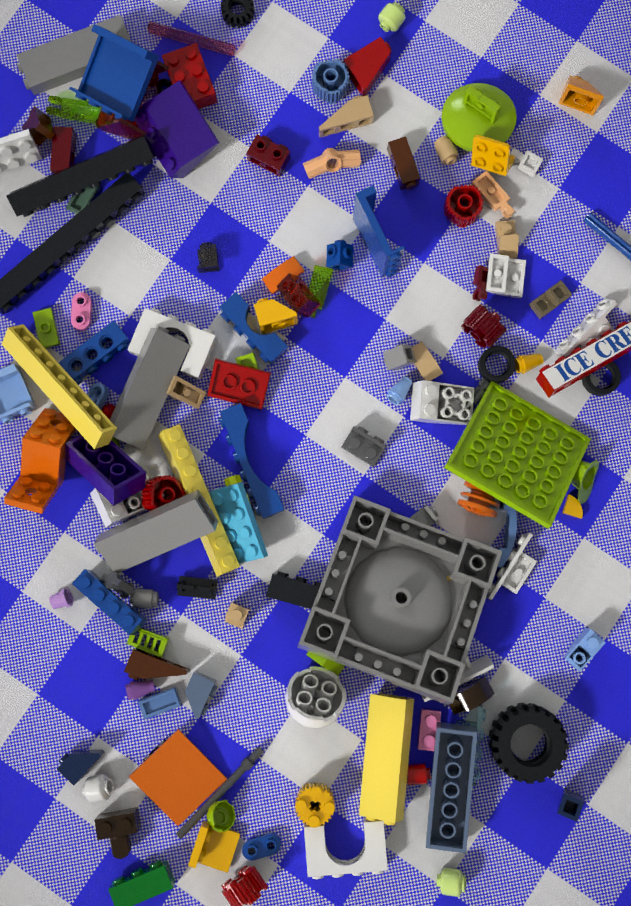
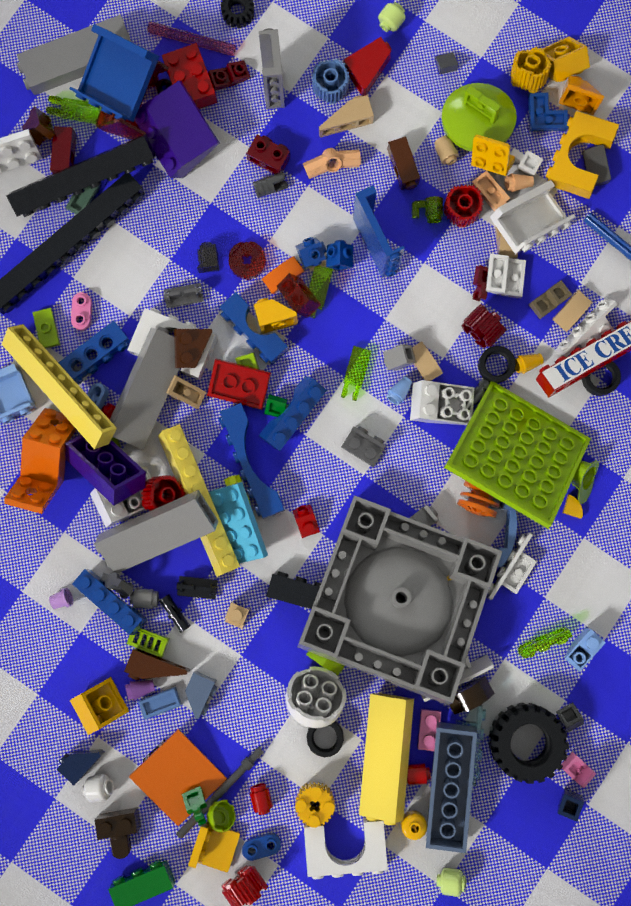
none -> yellow slope [70,677,129,735]
none -> black pin [159,594,191,633]
none -> flat silver hinge [163,283,204,308]
none -> reddish brown wing [174,329,212,368]
none -> green plate [182,786,207,826]
none -> dark red slope [208,60,250,91]
none -> clear red plate [228,241,266,280]
none -> red brick [249,783,273,815]
none -> dark grey hinge [252,172,288,198]
none -> light grey panel [259,28,285,109]
none -> blue arch [259,376,327,451]
none -> green plate [264,394,289,417]
none -> red bracket [293,505,320,538]
none -> blue brick [295,237,327,268]
none -> black tyre [307,721,344,758]
none -> clear neon green hinge [341,346,372,401]
none -> yellow head [400,810,427,840]
none -> clear neon green piece [412,196,443,223]
none -> dark grey slope [435,52,458,74]
none -> white panel [490,180,576,254]
none -> light nougat cone [504,173,534,192]
none -> yellow brick [510,47,552,93]
none -> clear neon green hinge [517,627,573,659]
none -> blue plate [528,92,568,132]
none -> yellow slope [541,36,590,82]
none -> yellow arch [546,111,619,199]
none -> tan slope [552,289,593,332]
none -> dark grey slope [556,703,584,733]
none -> bright pink bracket [561,752,596,788]
none -> dark grey slope [582,144,611,186]

